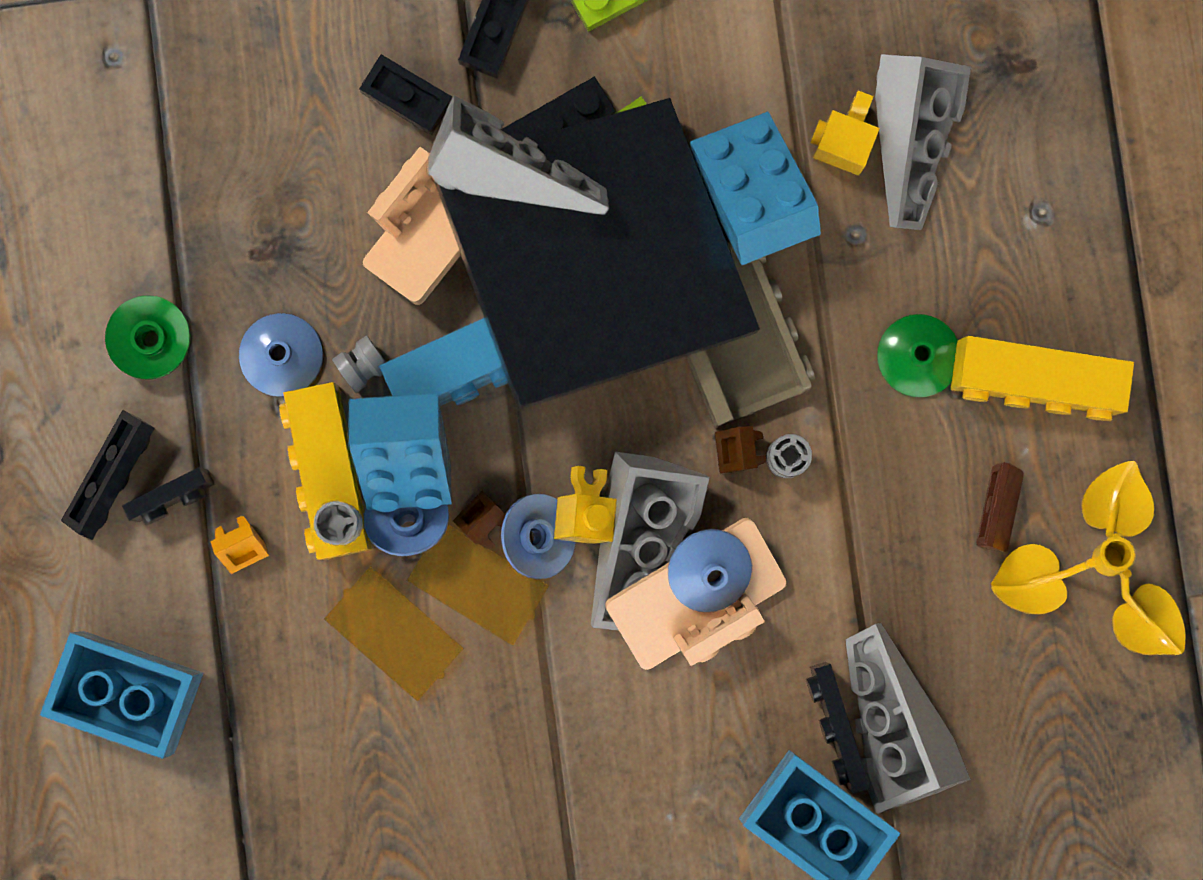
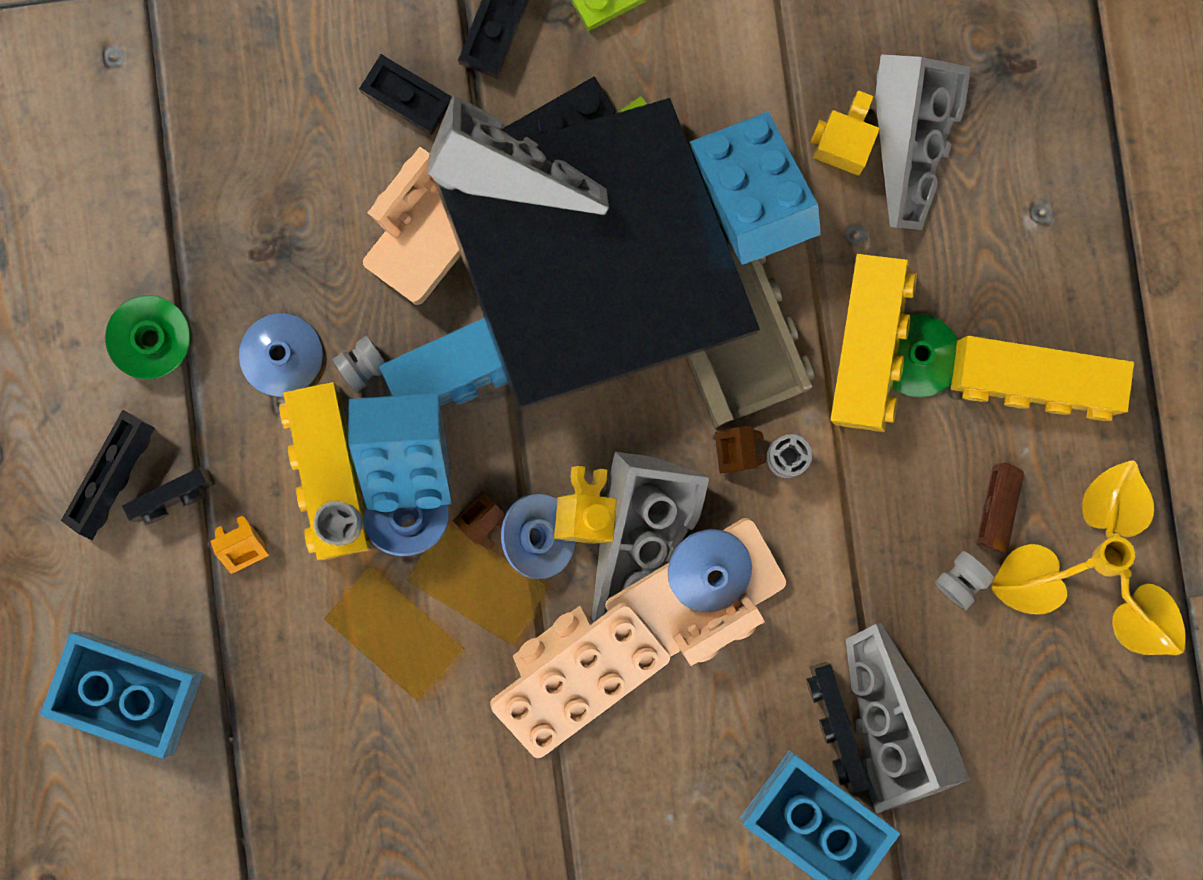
none -> light nougat bracket [490,602,670,758]
none -> yellow brick [831,254,917,432]
none -> light grey wheel [934,551,995,611]

